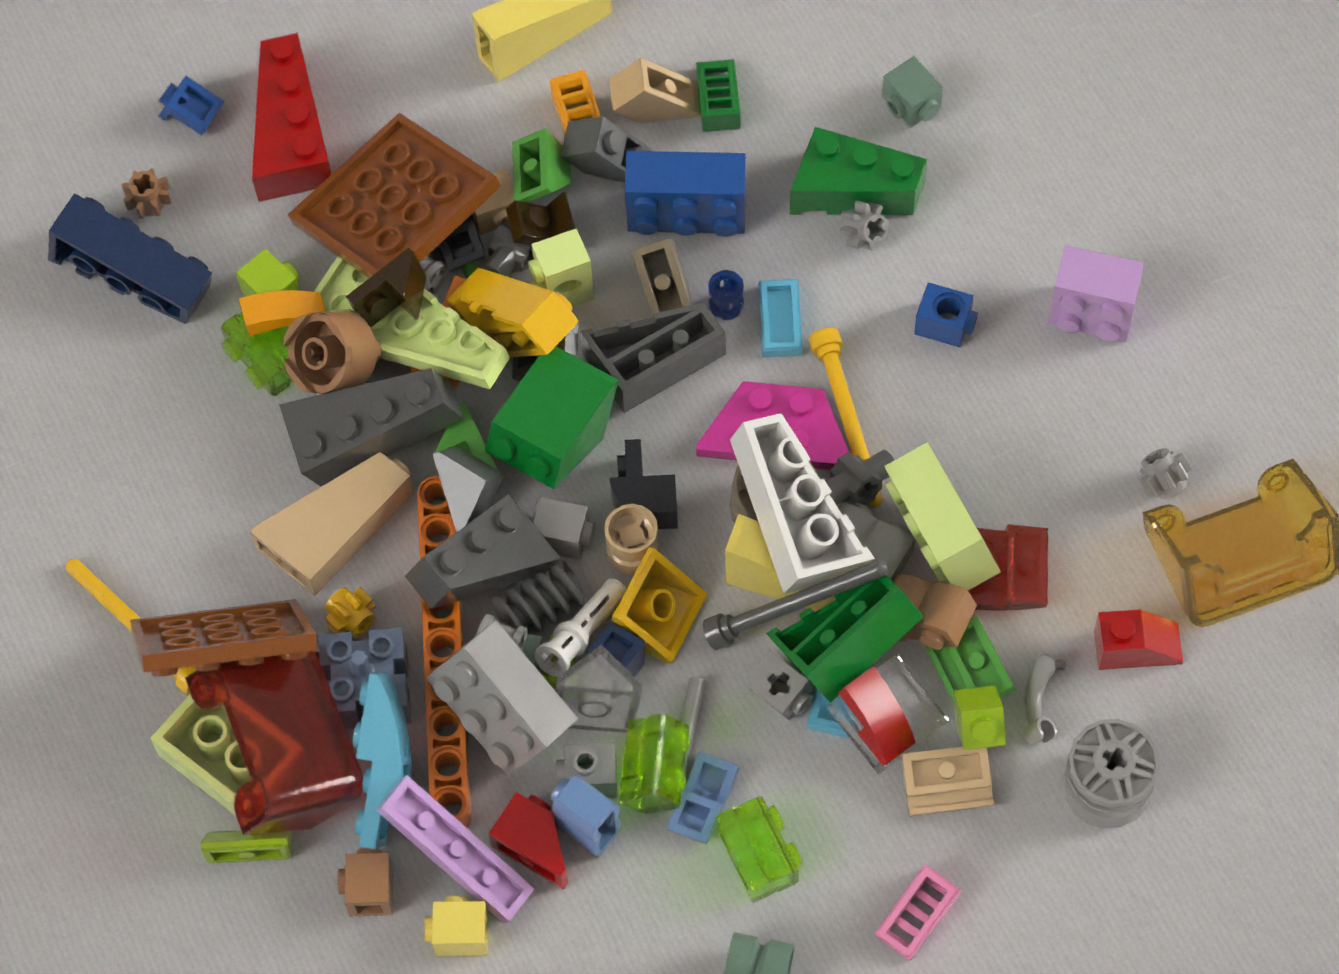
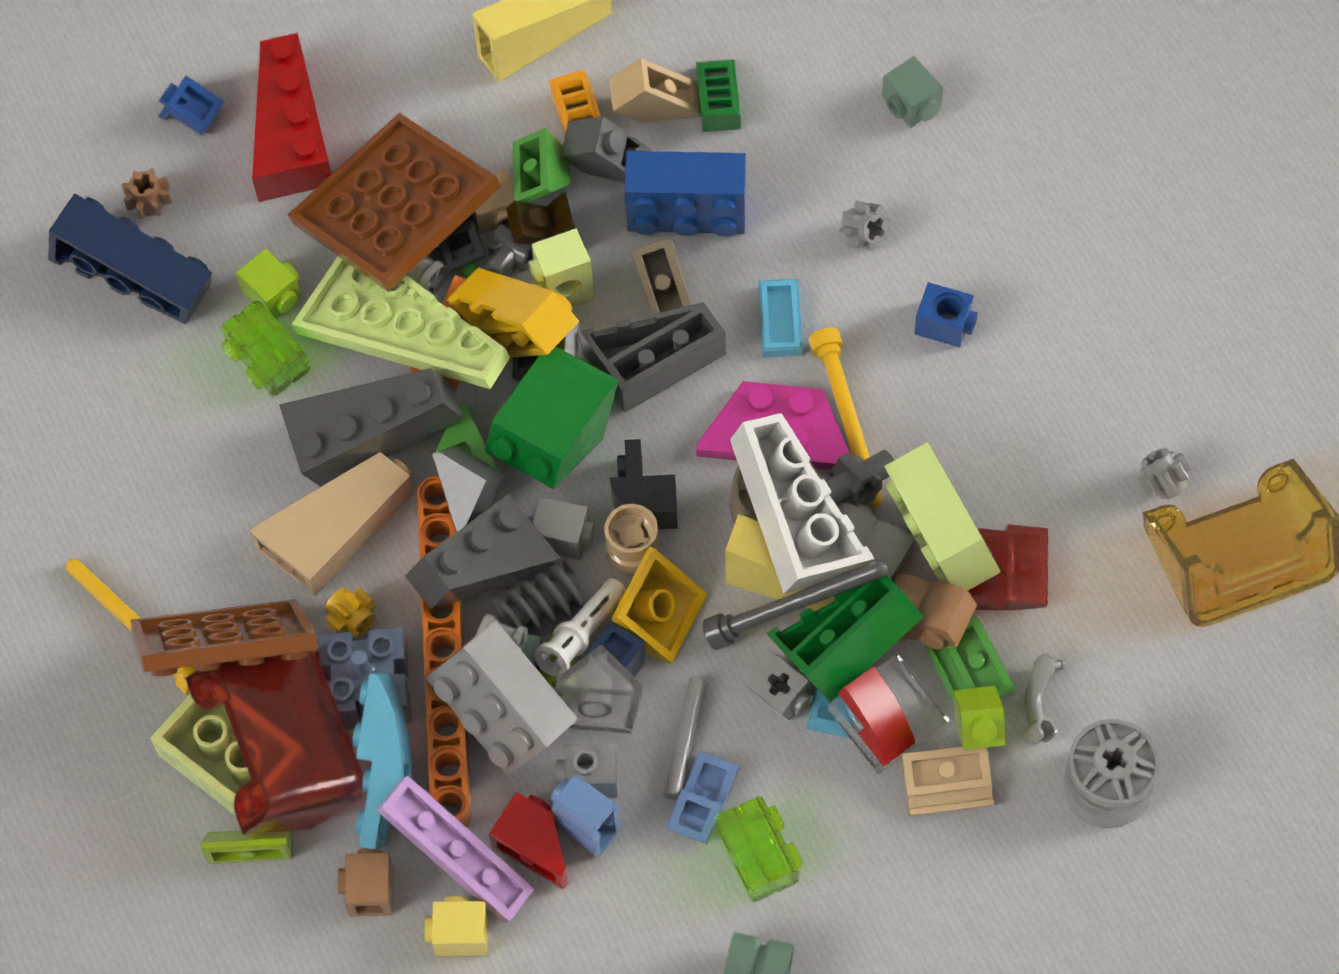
light orange slope [238,290,326,337] -> none
medium nougat brick [283,309,382,394] -> none
dark brown slope [346,248,427,328] -> none
clear neon green brick [619,714,691,814] -> none
clear blue bush [708,270,744,320] -> none
green wedge [790,127,927,215] -> none
bright pink slope [874,864,962,961] -> none
lavender brick [1048,245,1145,342] -> none
red slope [1094,609,1183,670] -> none

